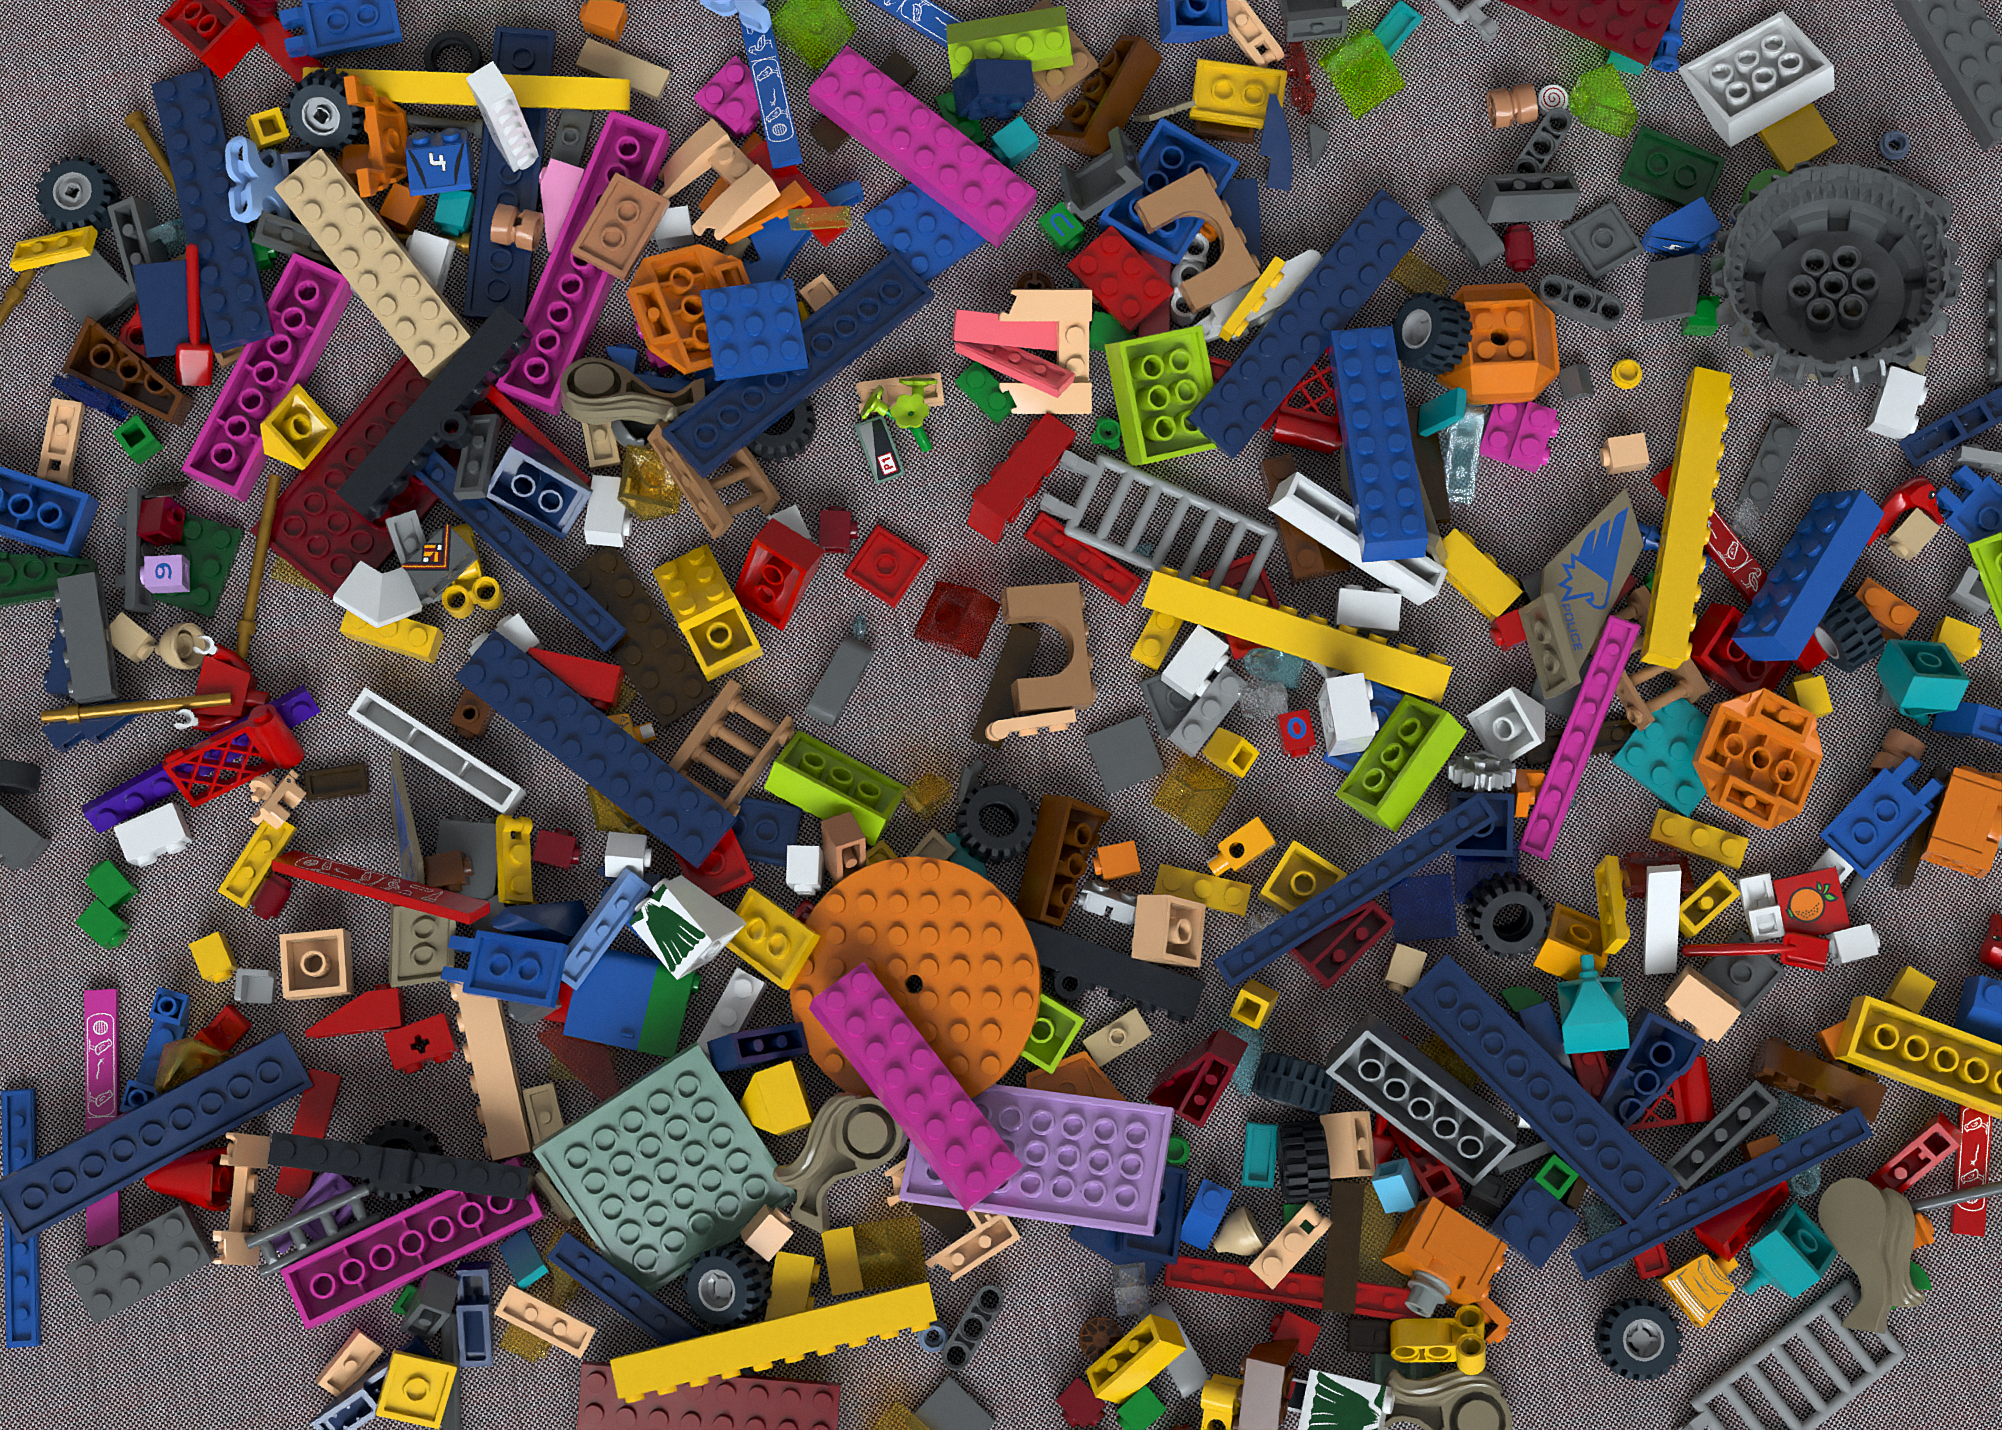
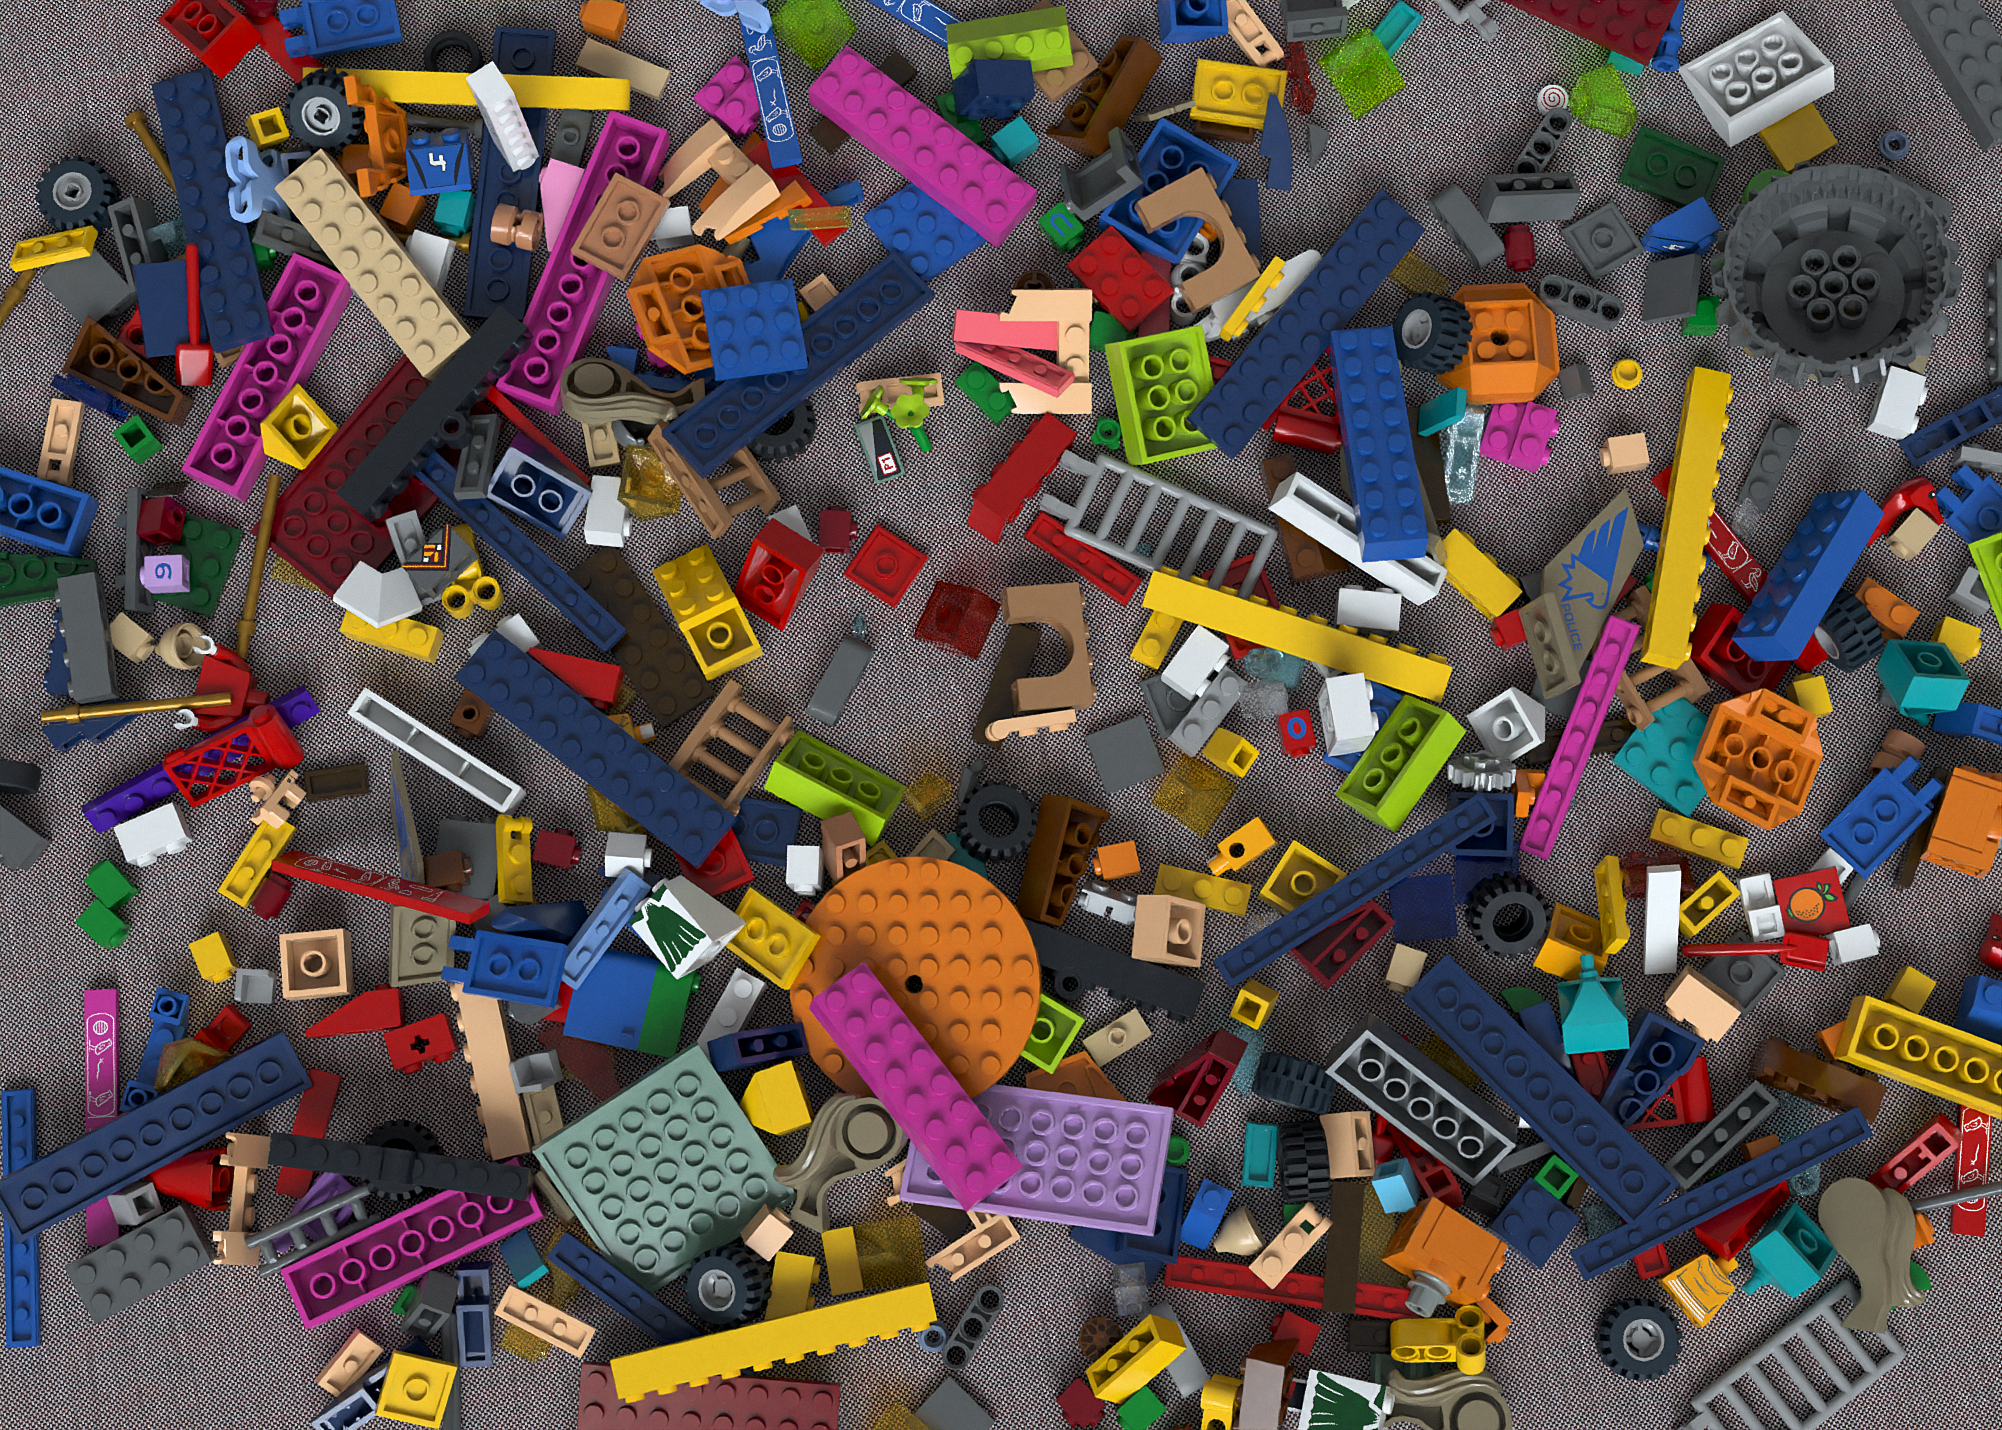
nougat wheel [1486,83,1538,129] -> none
none -> light grey brick [107,1182,163,1225]
none -> light grey panel [509,1049,564,1094]

